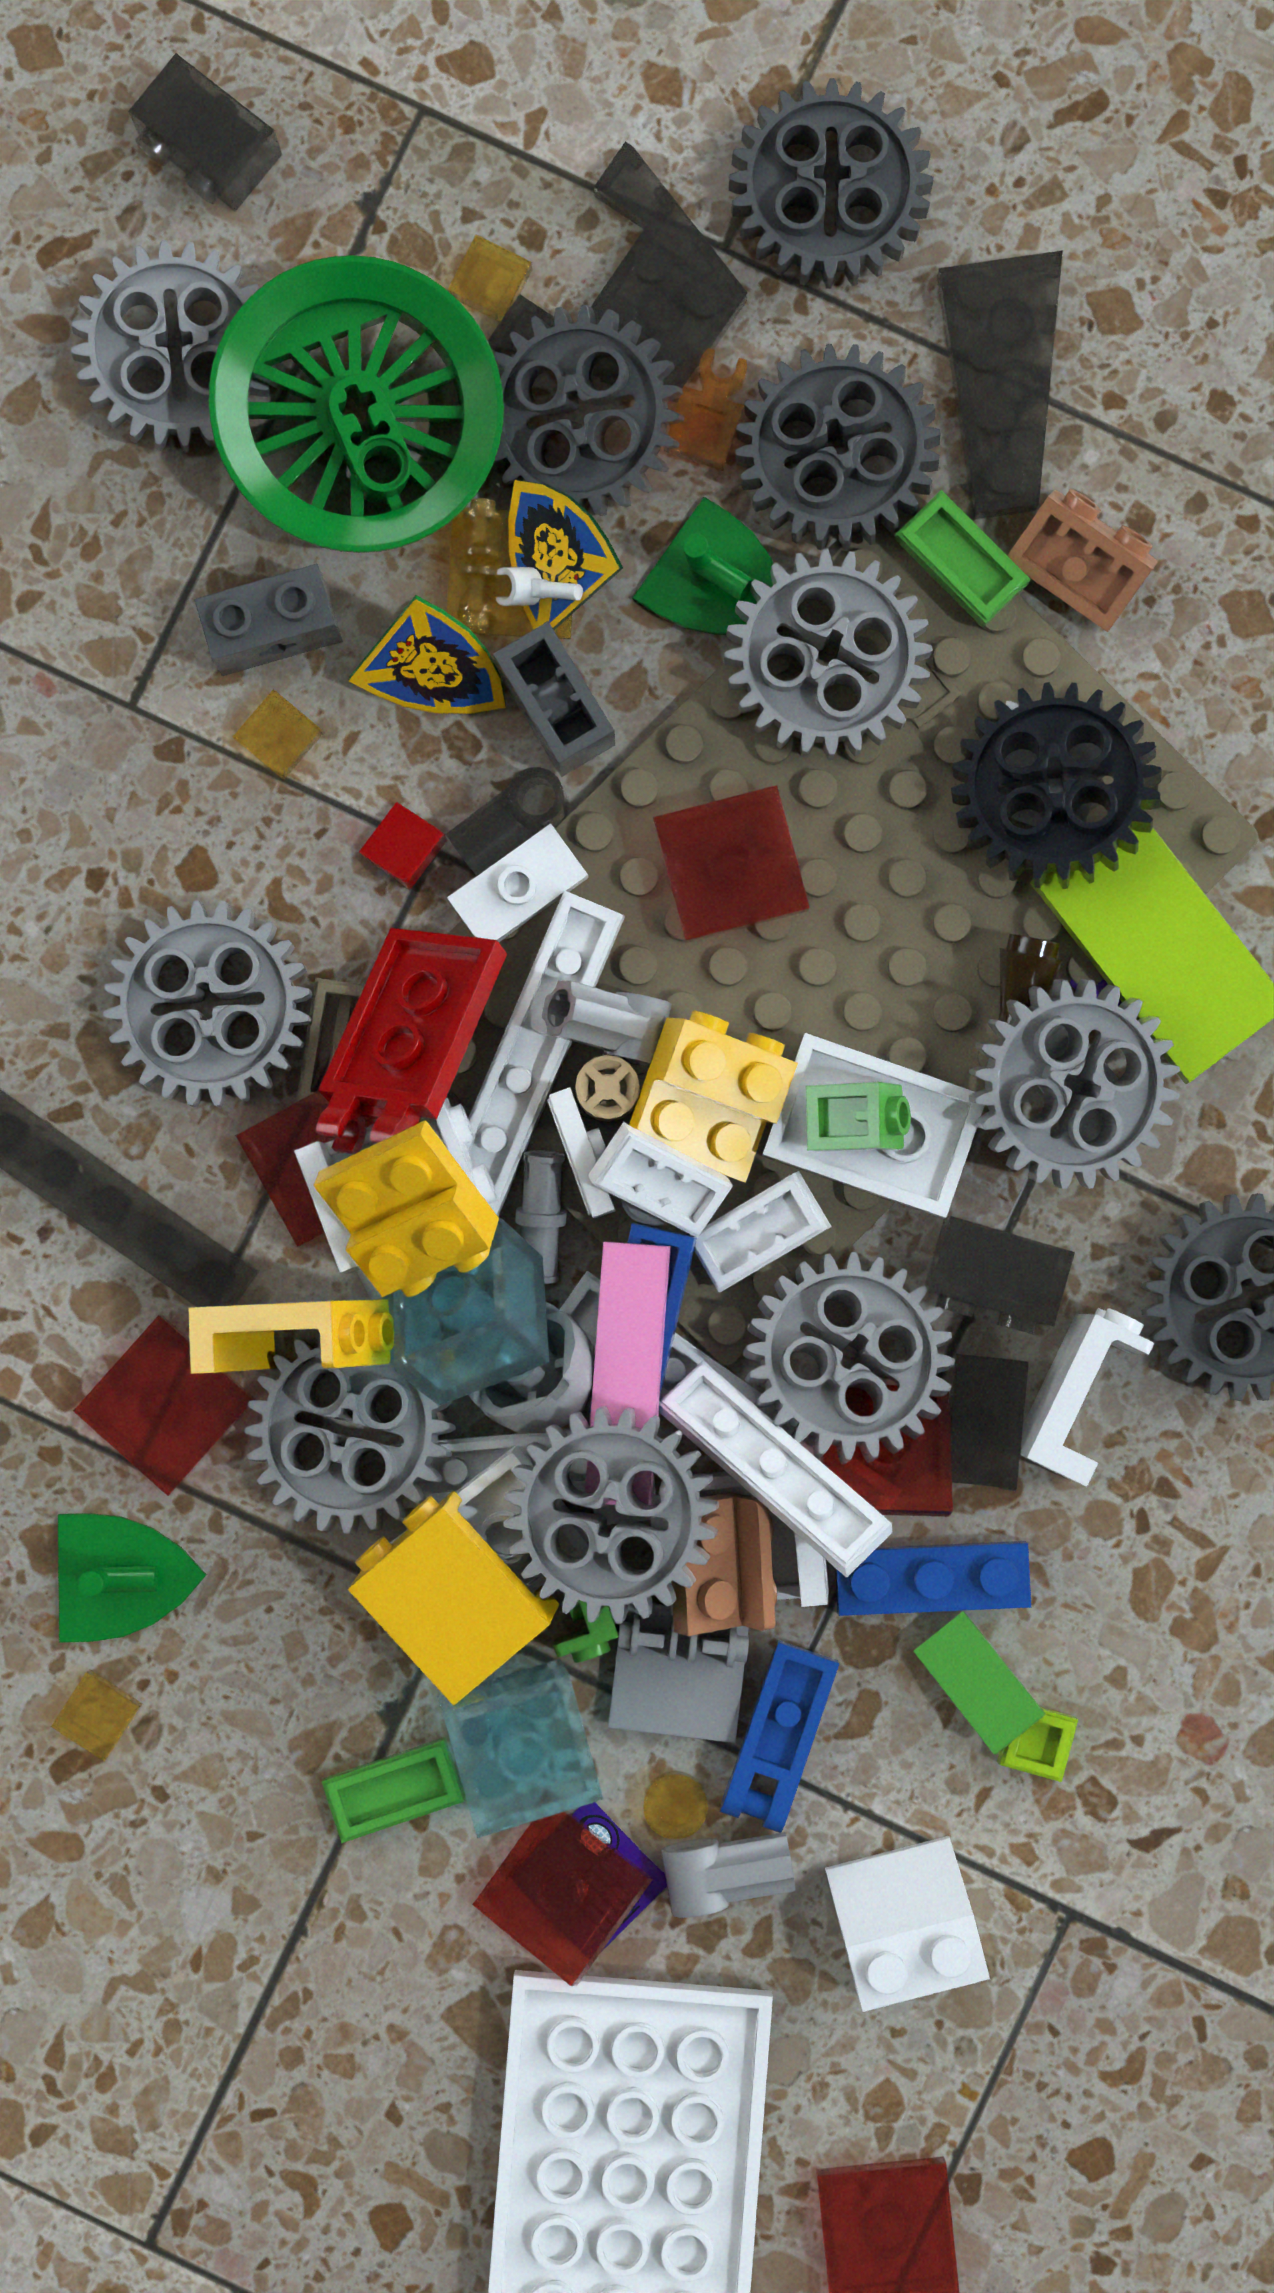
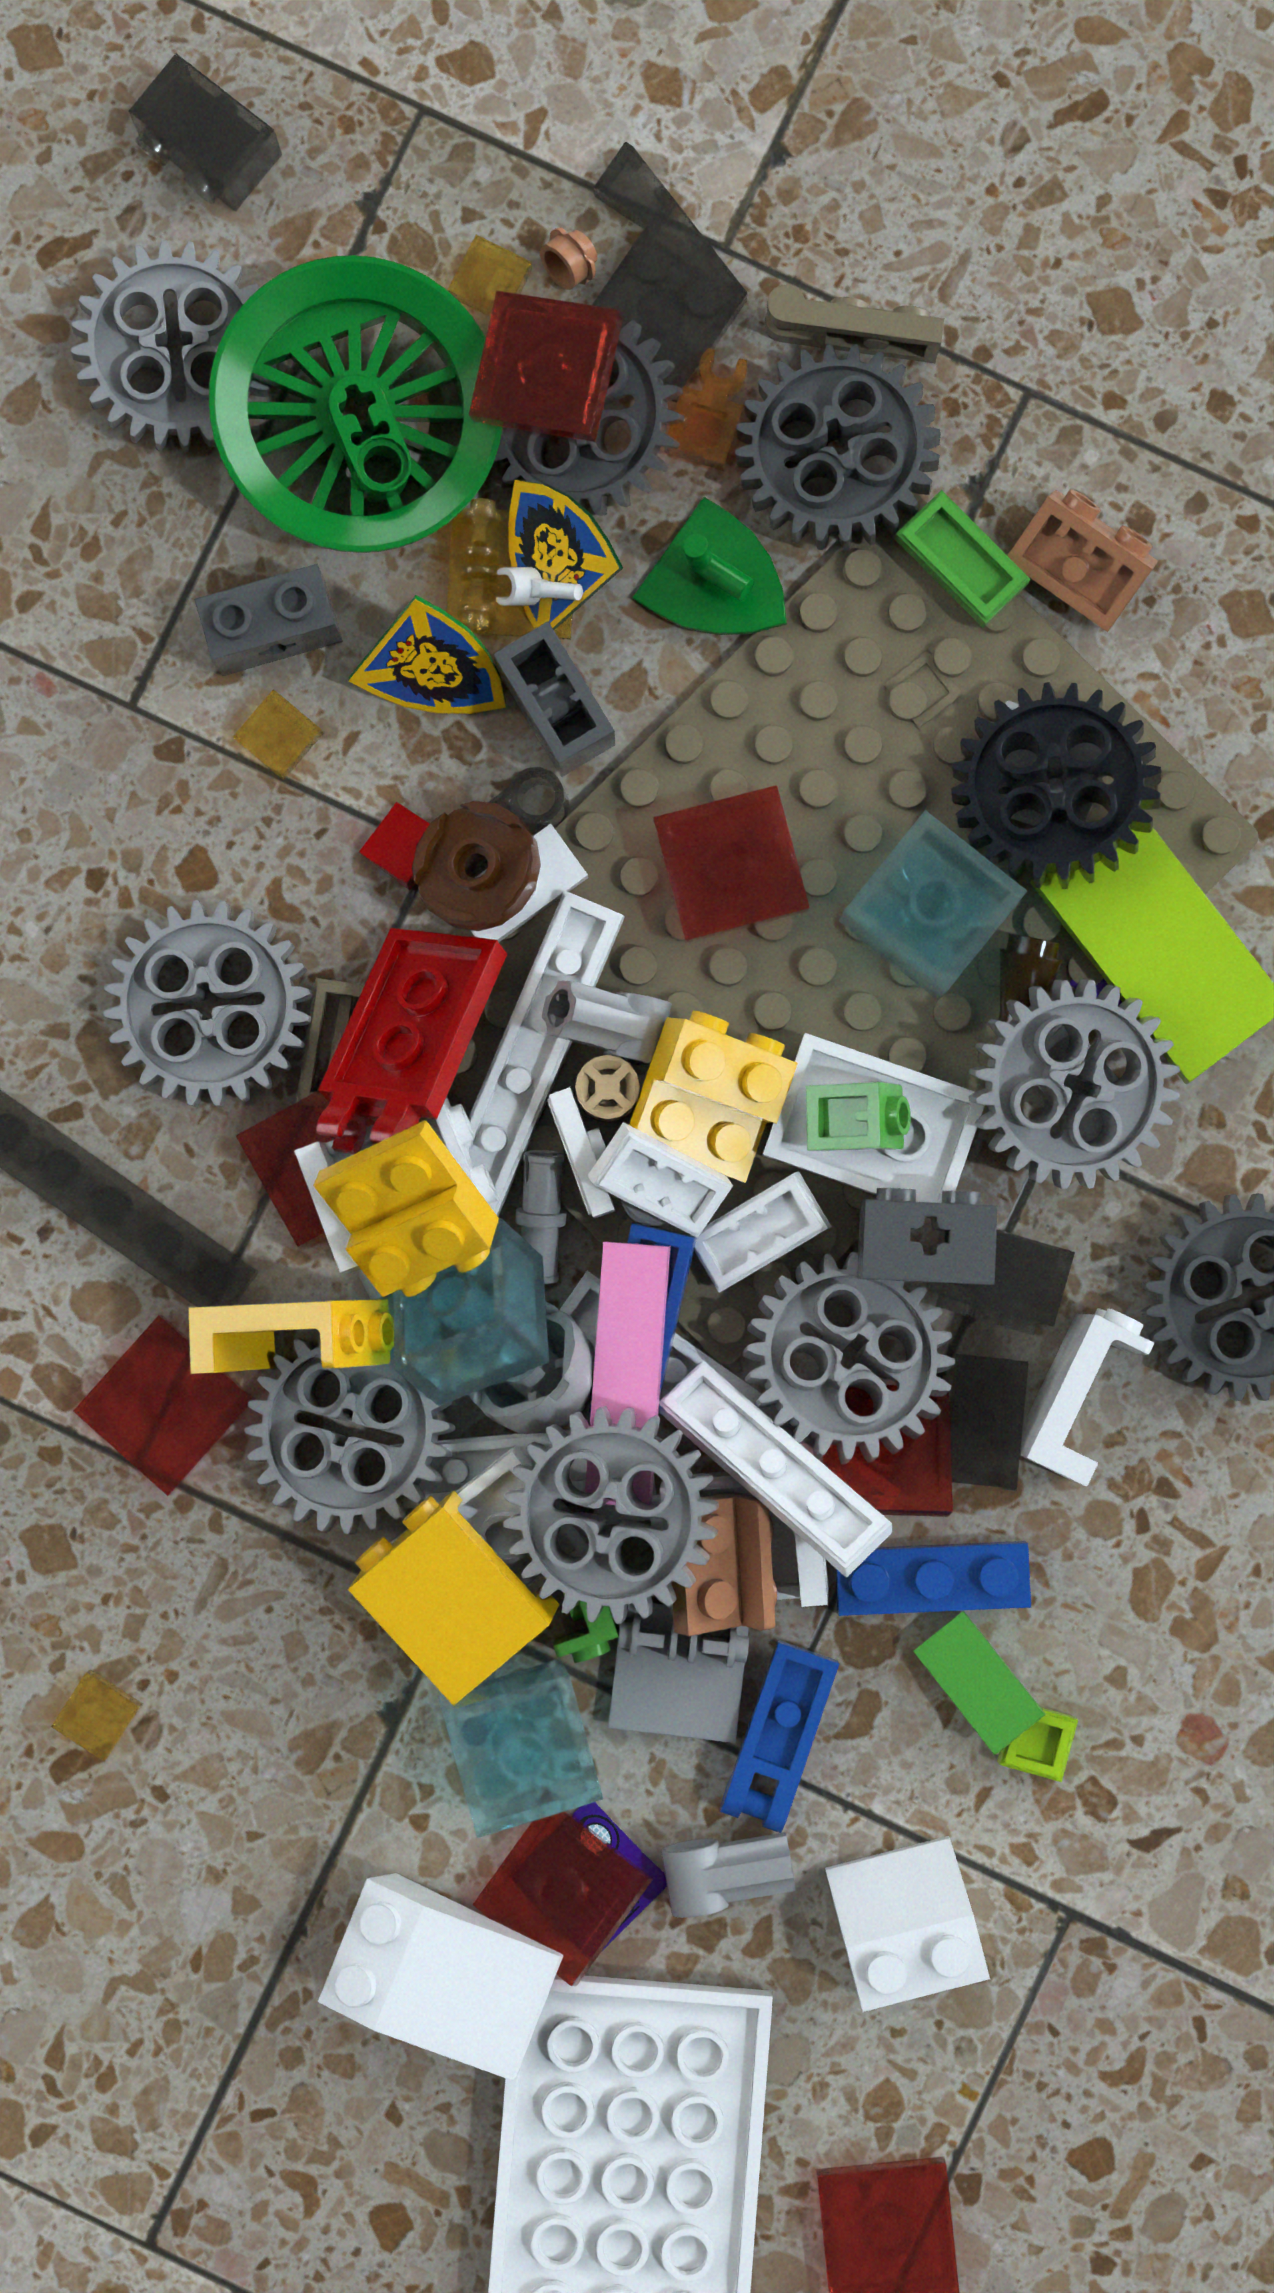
green shield [58,1513,207,1643] -> none
bright green tile [322,1737,465,1843] -> none
clear yellow tile [643,1771,708,1839] -> none
light grey gear [724,549,933,760] -> none
dark grey gear [728,78,933,289] -> none
clear smoke wing [936,250,1063,520] -> none
none -> white slope [318,1873,564,2080]
none -> reddish brown plate [412,801,541,931]
none -> clear red tile [469,290,623,442]
none -> nougat plate [540,227,597,290]
none -> dark tan plate [765,284,945,363]
none -> clear light blue brick [839,810,1027,1000]
none -> dark grey brick [857,1188,998,1285]

